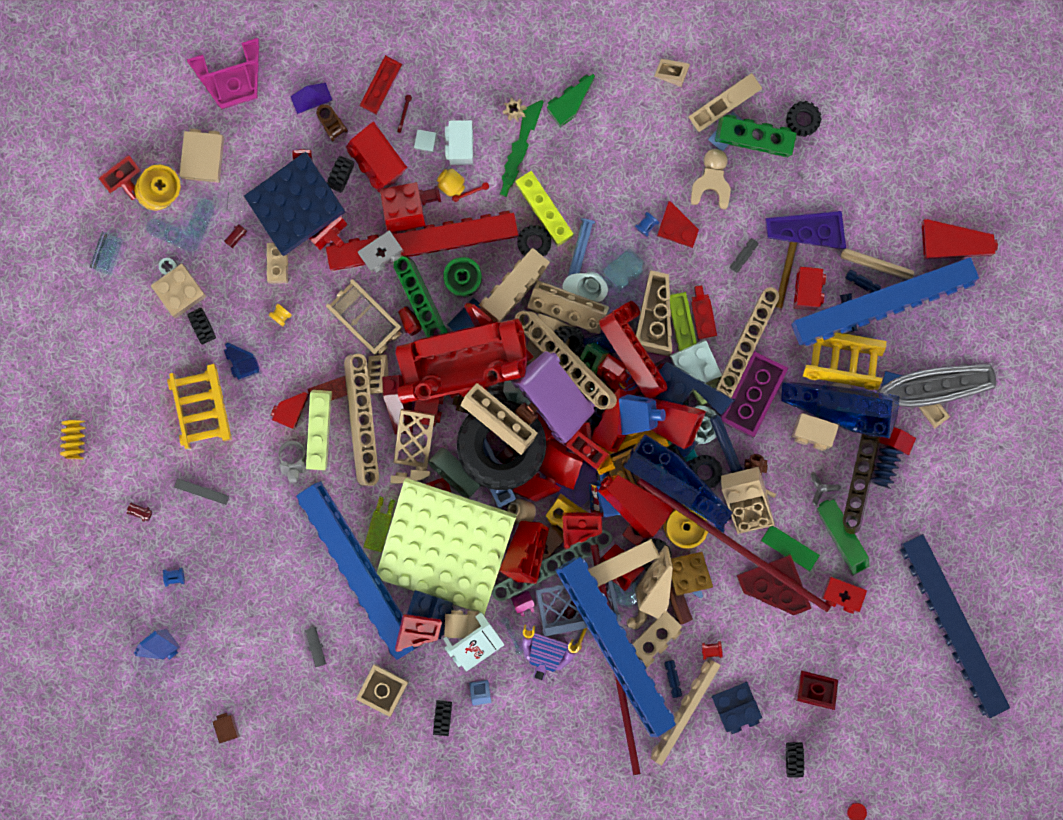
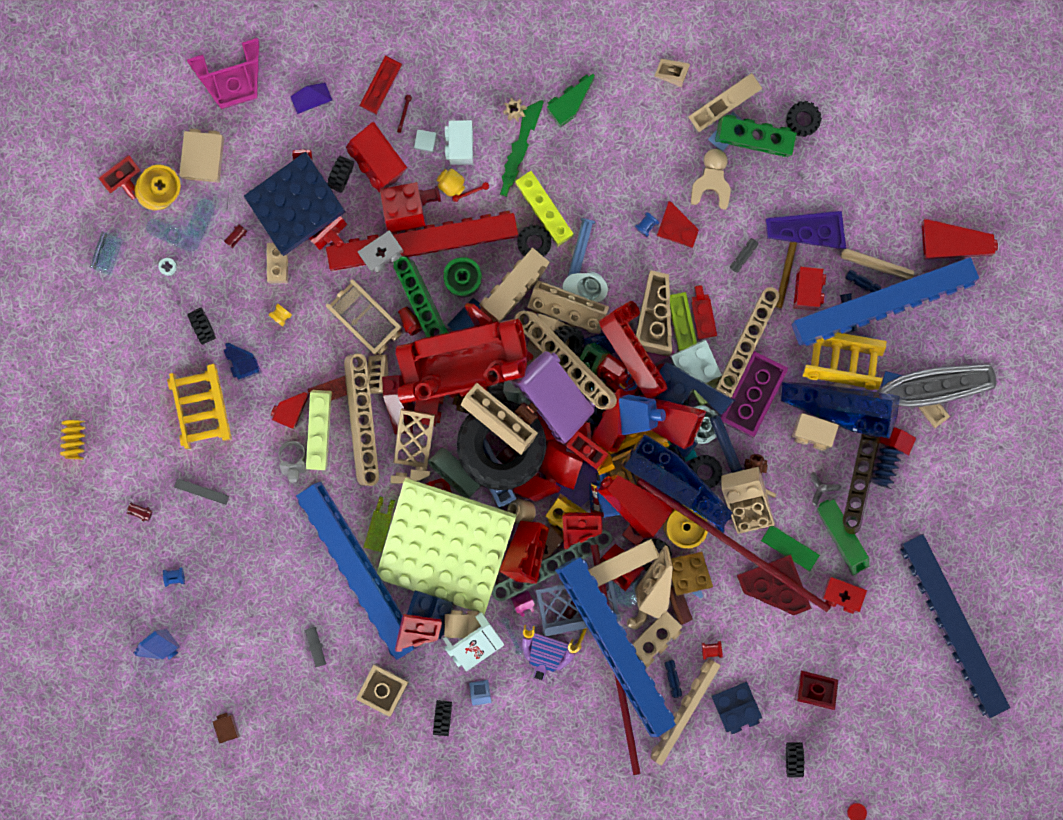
tan brick [151,263,207,319] -> none
reddish brown piece [316,104,349,142] -> none
clear light blue slope [600,248,645,292] -> none

